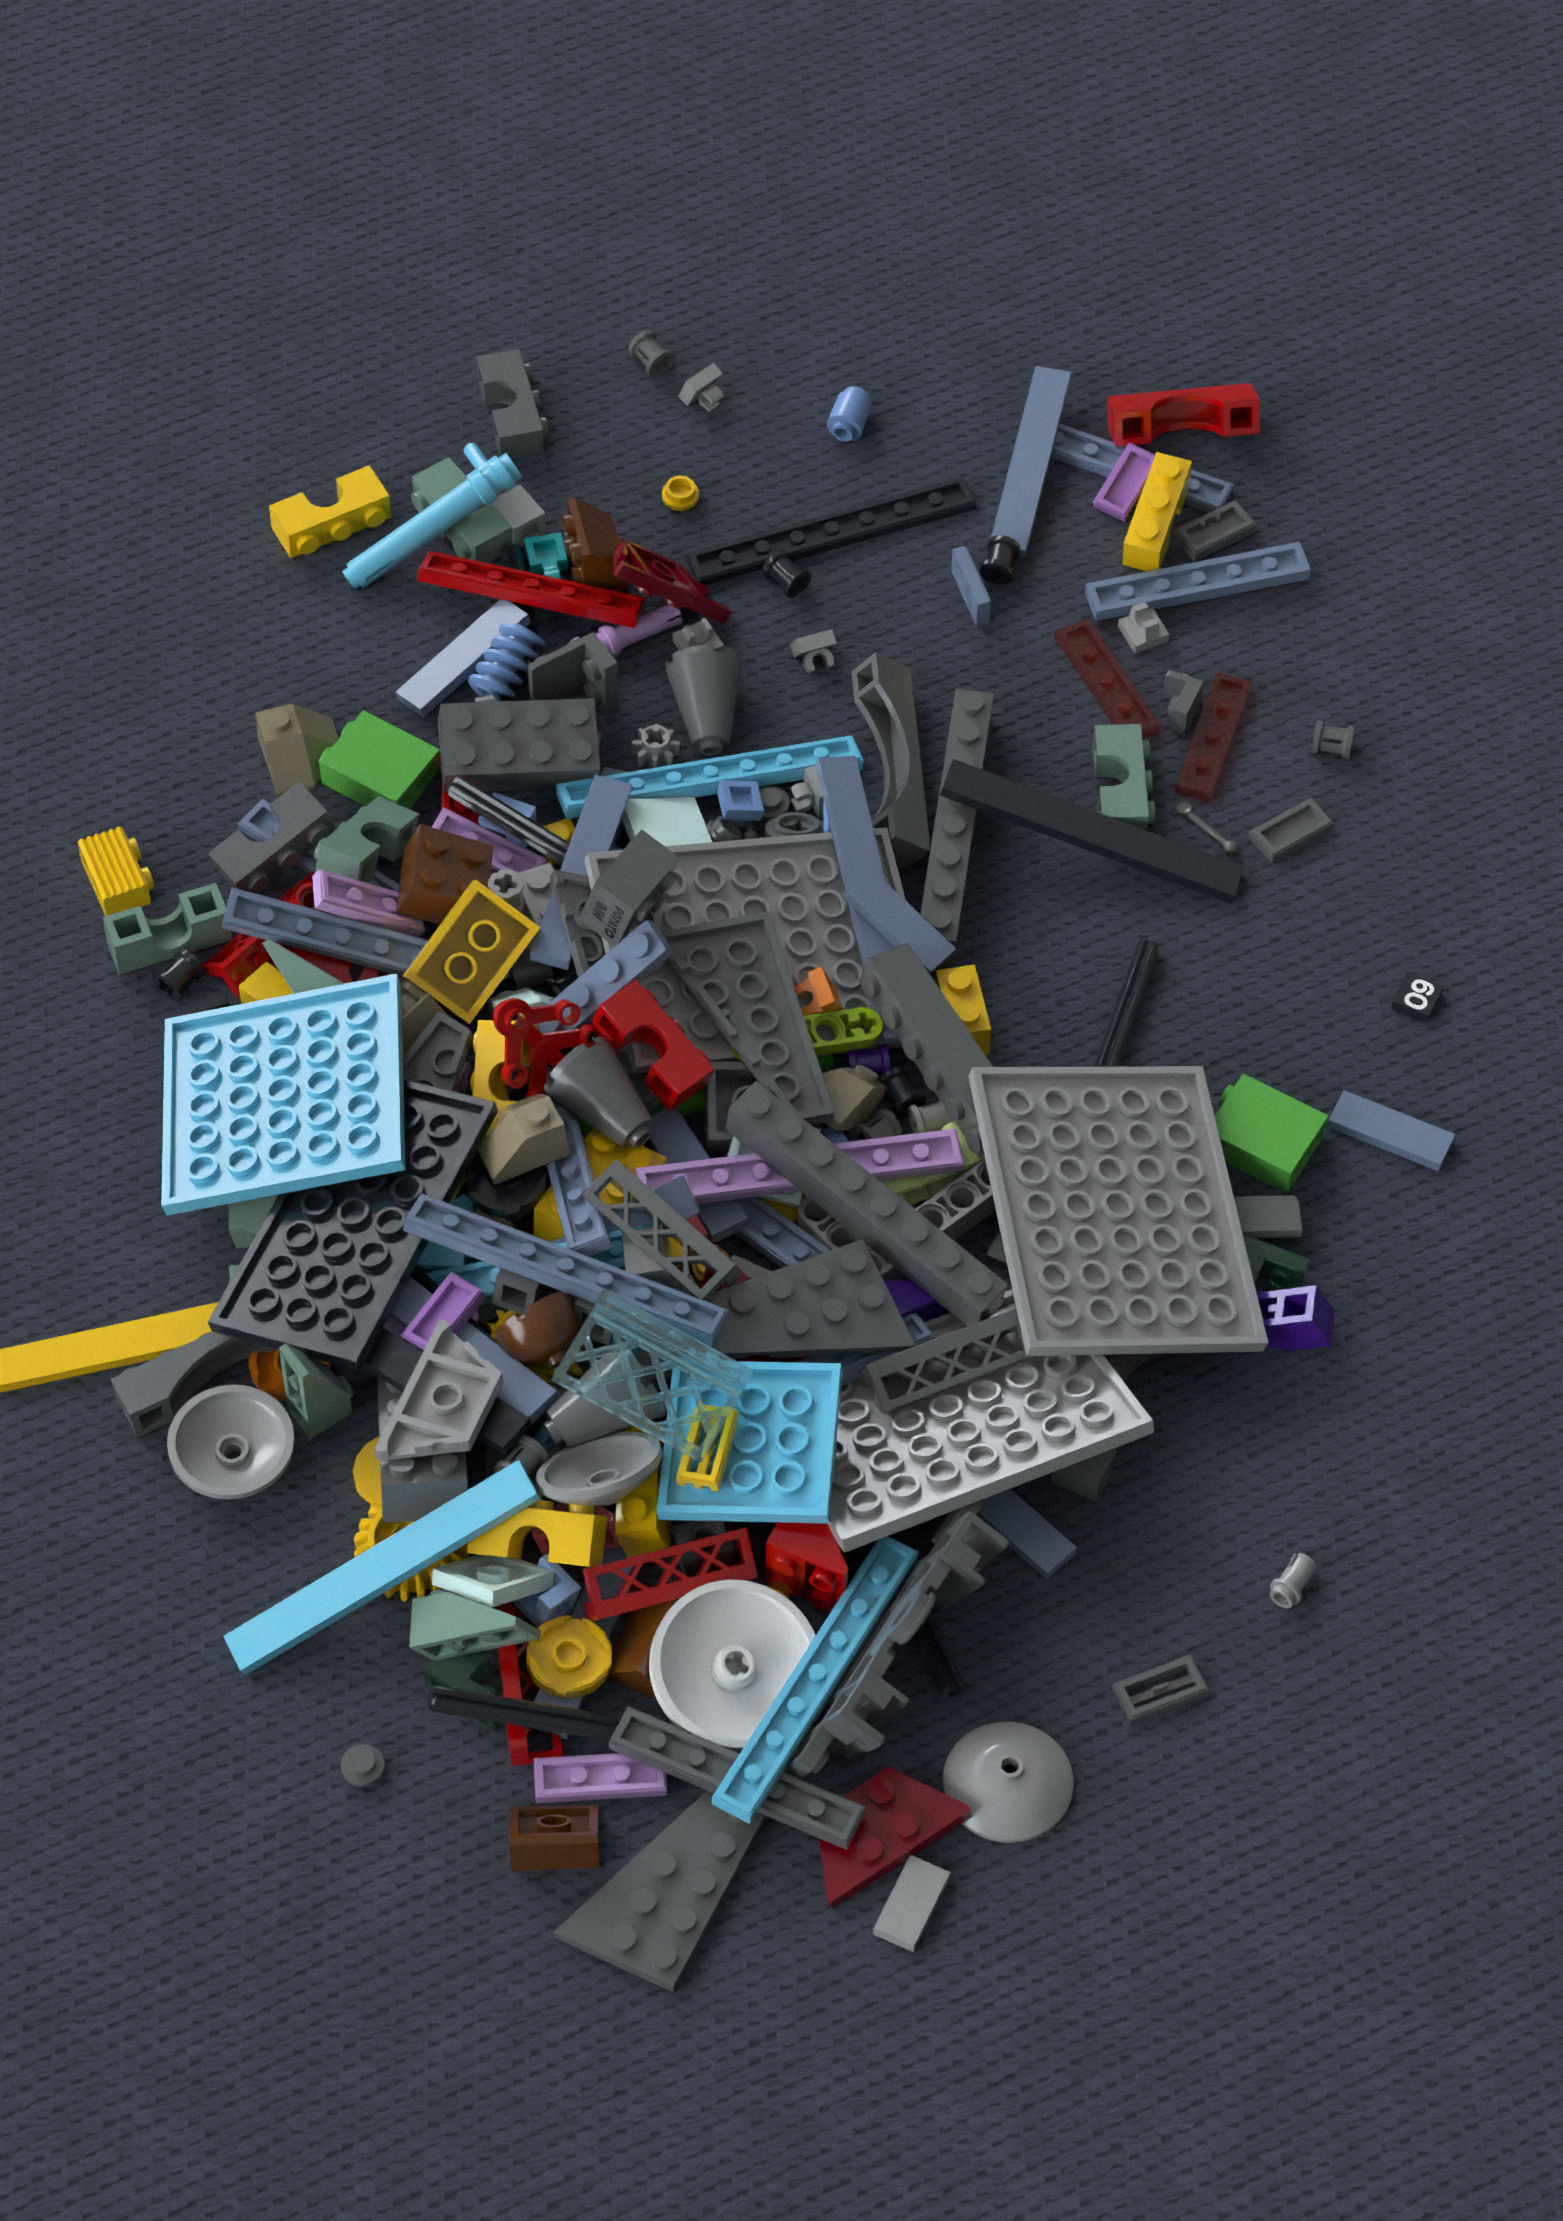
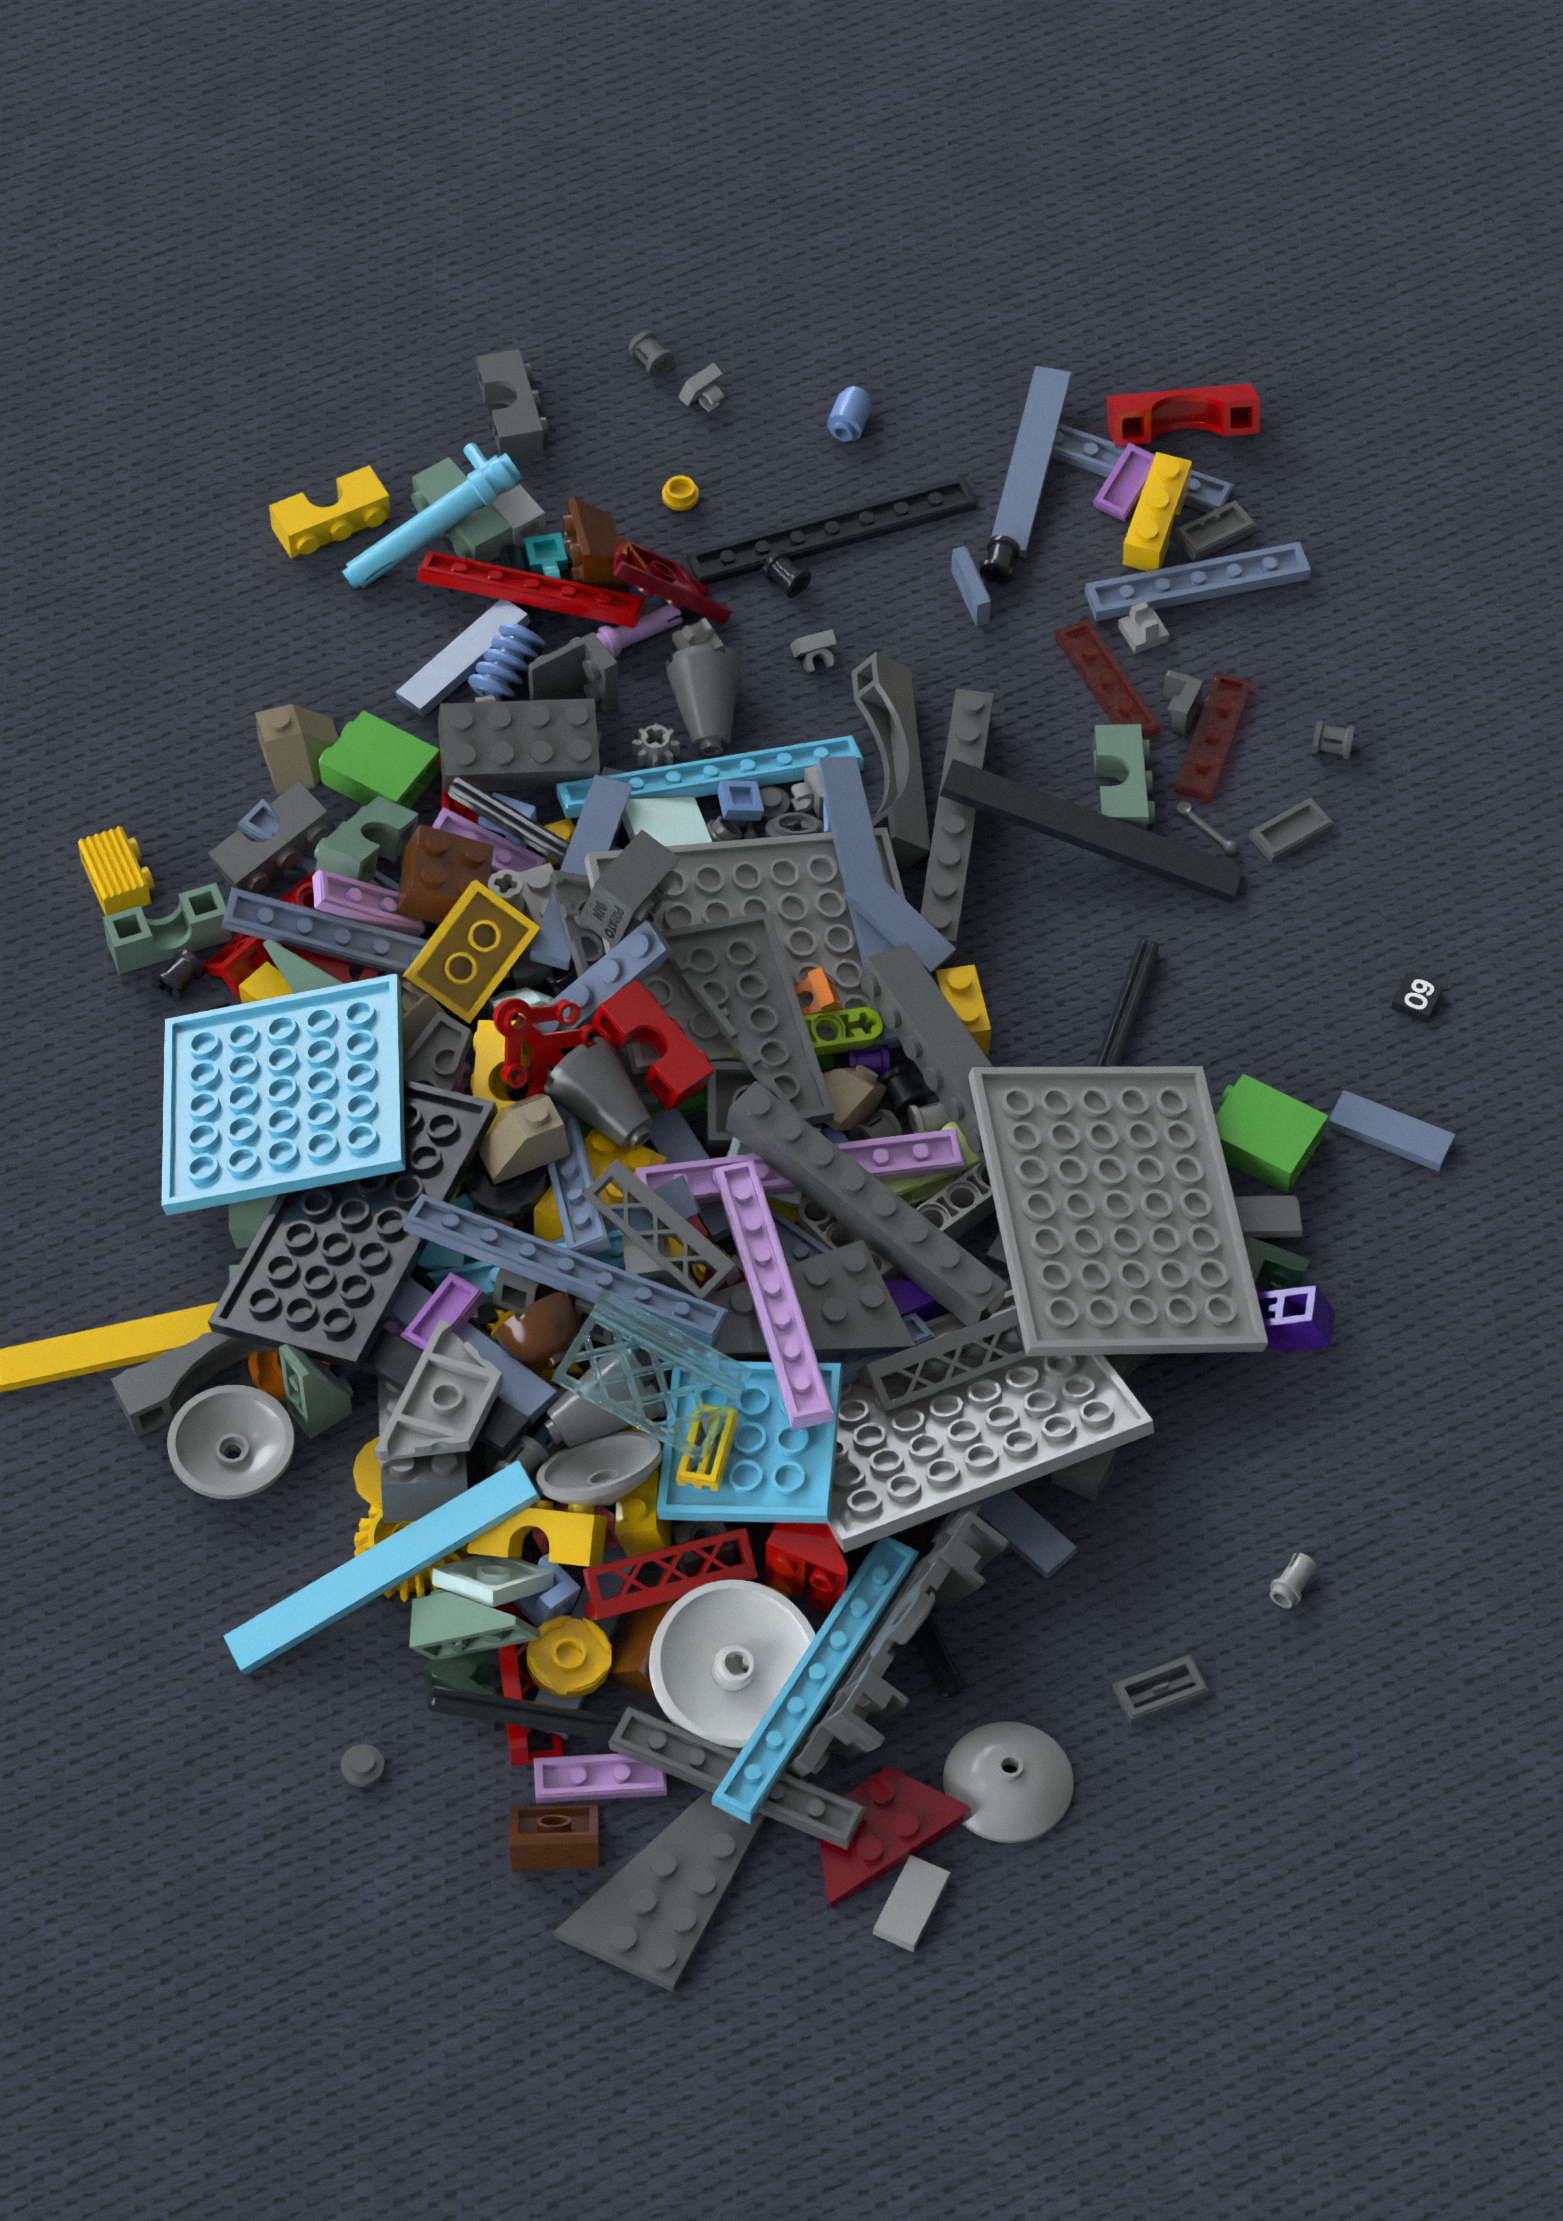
none -> lavender tile [714,1160,834,1430]

